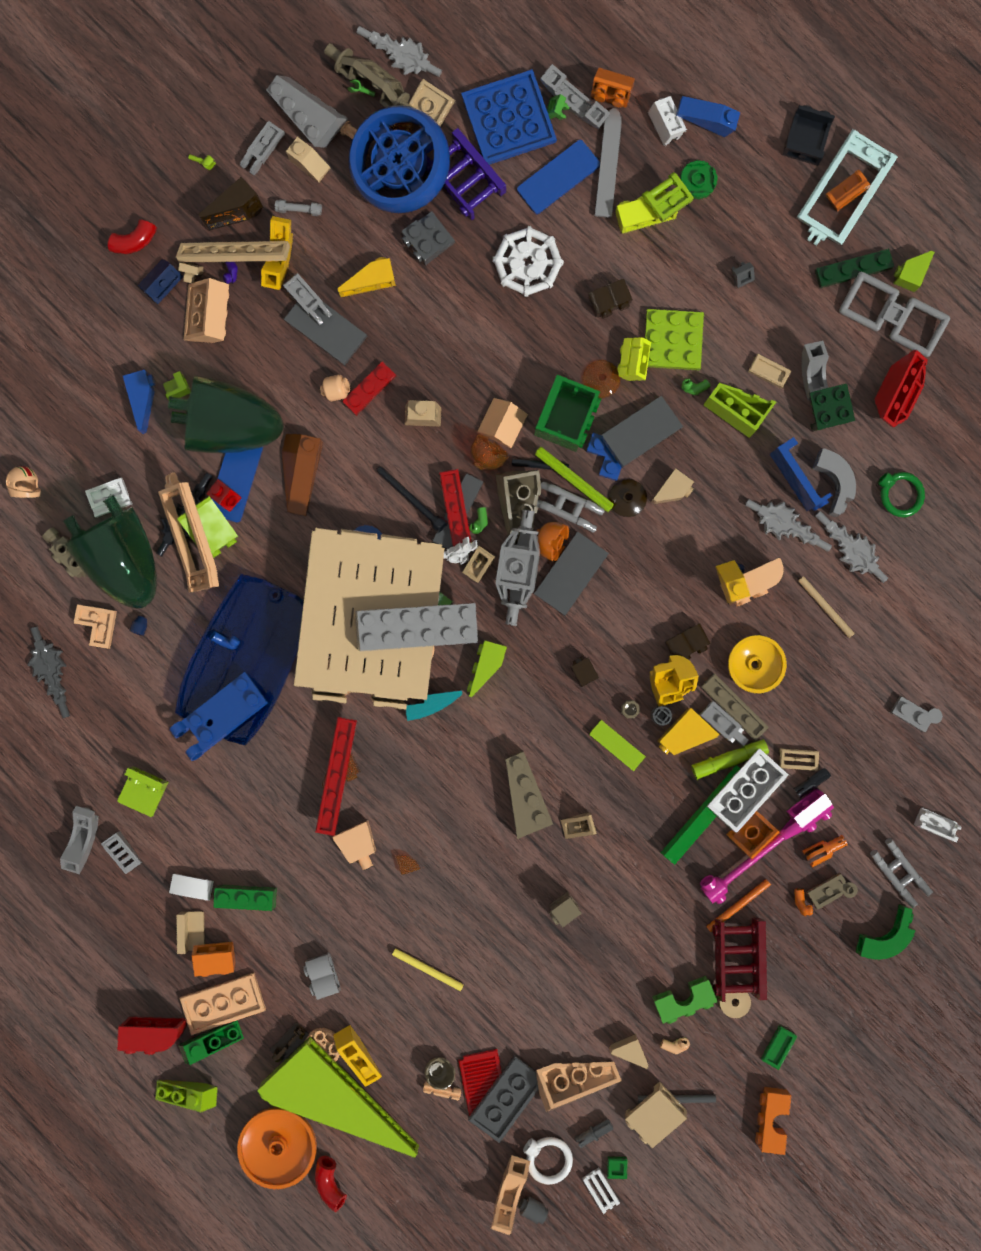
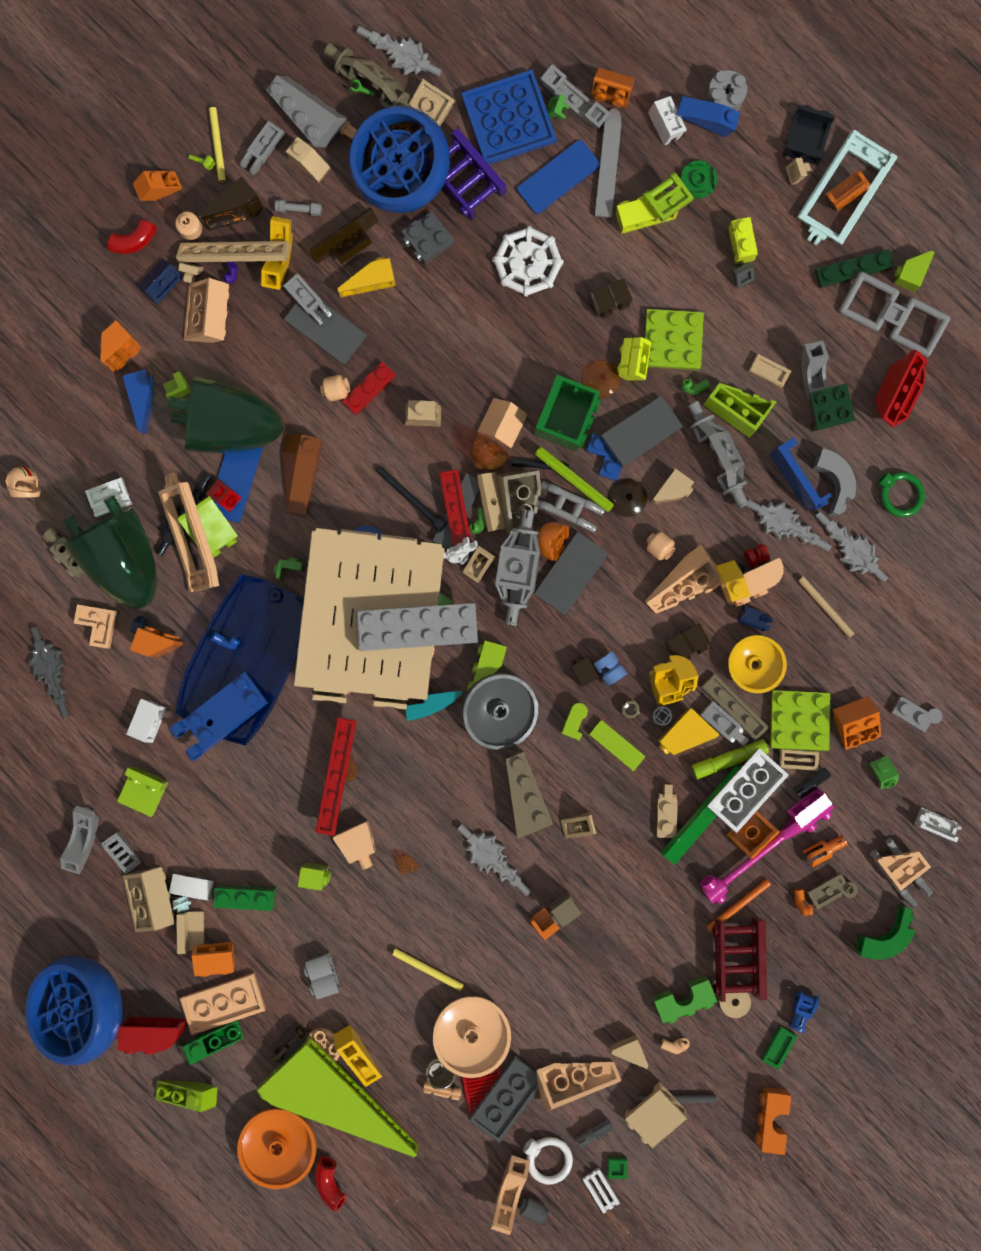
none -> blue wheel [25,956,123,1066]
none -> orange slope [100,320,142,372]
none -> tan slope [122,867,175,932]
none -> white hinge [126,699,167,743]
none -> orange slope [130,626,184,657]
none -> orange slope [133,171,182,201]
none -> light aqua plate [172,897,191,913]
none -> light nougat head [175,211,203,240]
none -> light yellow bar [209,107,226,183]
none -> bright green bracket [274,557,305,580]
none -> lime brick [298,862,331,891]
none -> dark brown bracket [309,207,378,264]
none -> light nougat dish [433,996,511,1078]
none -> light grey piece [457,824,531,896]
none -> dark grey dish [461,673,538,750]
none -> tan tile [477,472,506,532]
none -> orange panel [530,907,560,940]
none -> lime leg [561,703,588,741]
none -> medium blue wheel [592,651,628,687]
none -> light nougat wedge [645,545,721,614]
none -> light nougat head [646,532,675,560]
none -> tan hinge [656,784,677,838]
none -> light grey plate [688,401,750,509]
none -> light grey brick [705,70,747,111]
none -> neon yellow brick [728,217,758,264]
none -> dark blue piece [737,605,773,631]
none -> red wheel [744,543,771,568]
none -> lime plate [770,690,830,751]
none -> tan tile [785,158,811,185]
none -> blue connector [788,990,819,1033]
none -> orange slope [833,696,881,750]
none -> bright green bracket [870,756,899,789]
none -> light nougat wing [875,851,931,891]

